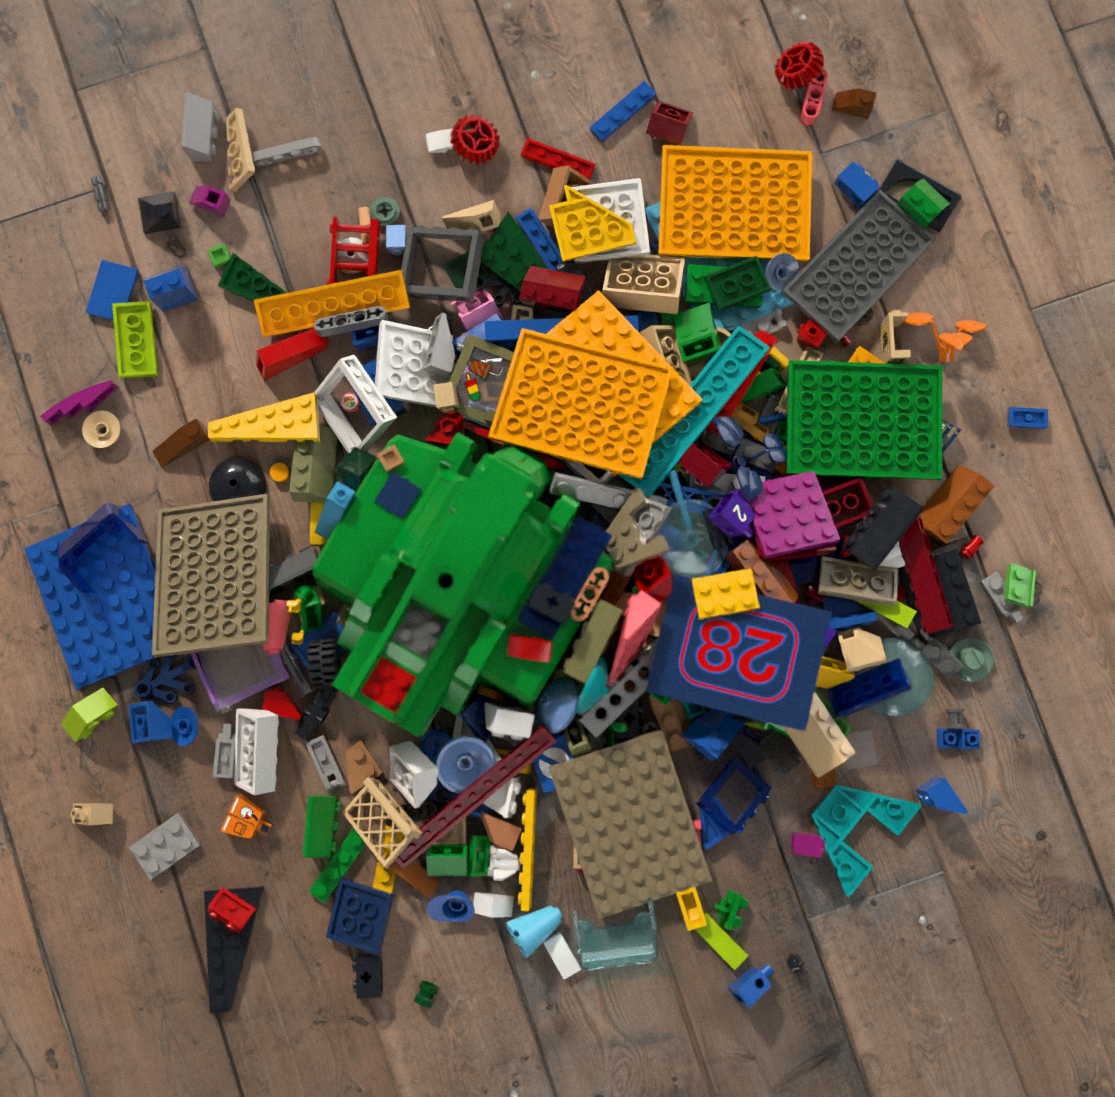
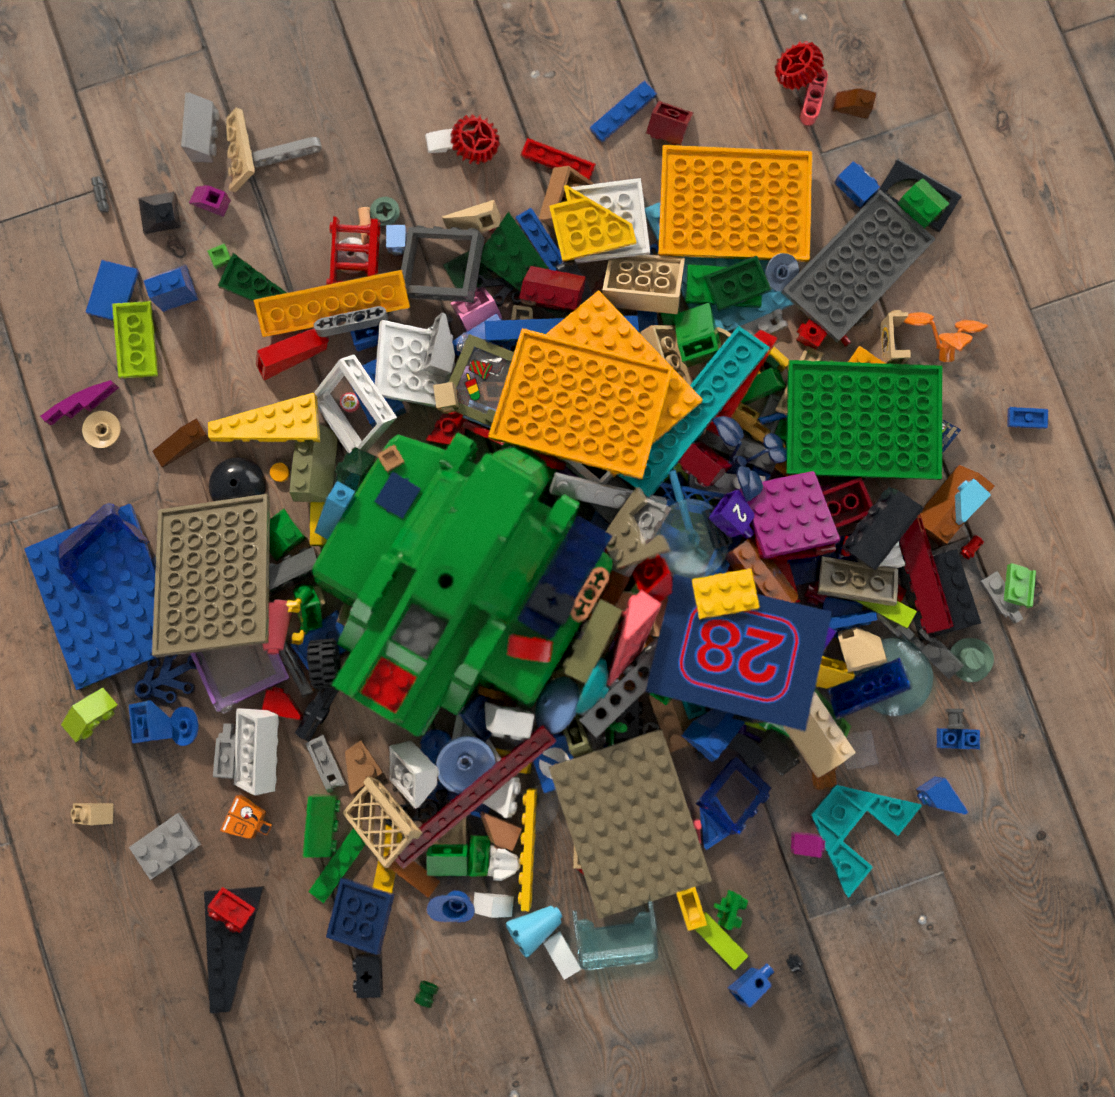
none -> green slope [269,508,307,561]
none -> medium azure slope [955,479,991,525]

